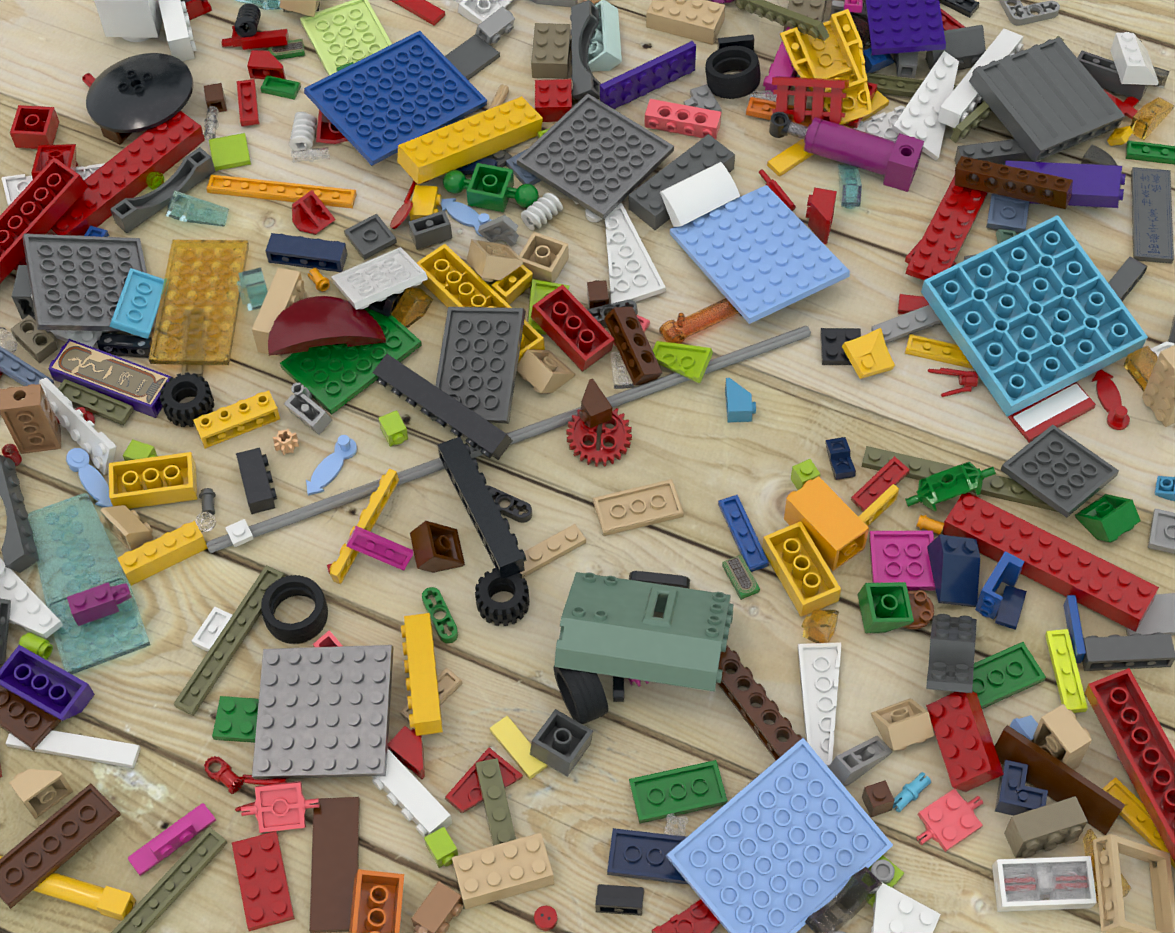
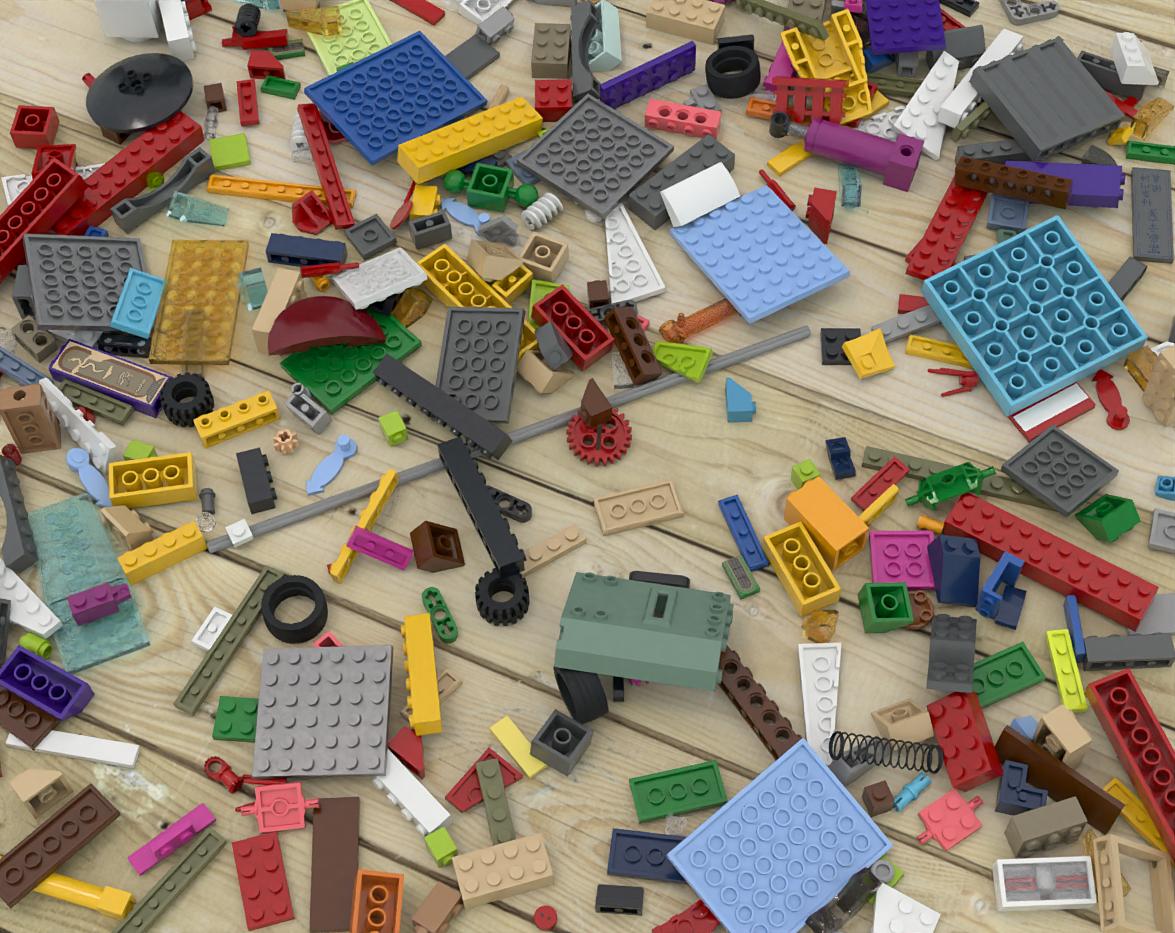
none -> clear yellow slope [286,6,343,36]
none -> red plate [297,103,355,230]
none -> red axle [300,262,359,278]
none -> dark grey slope [535,321,573,370]
none -> black piece [829,731,943,774]

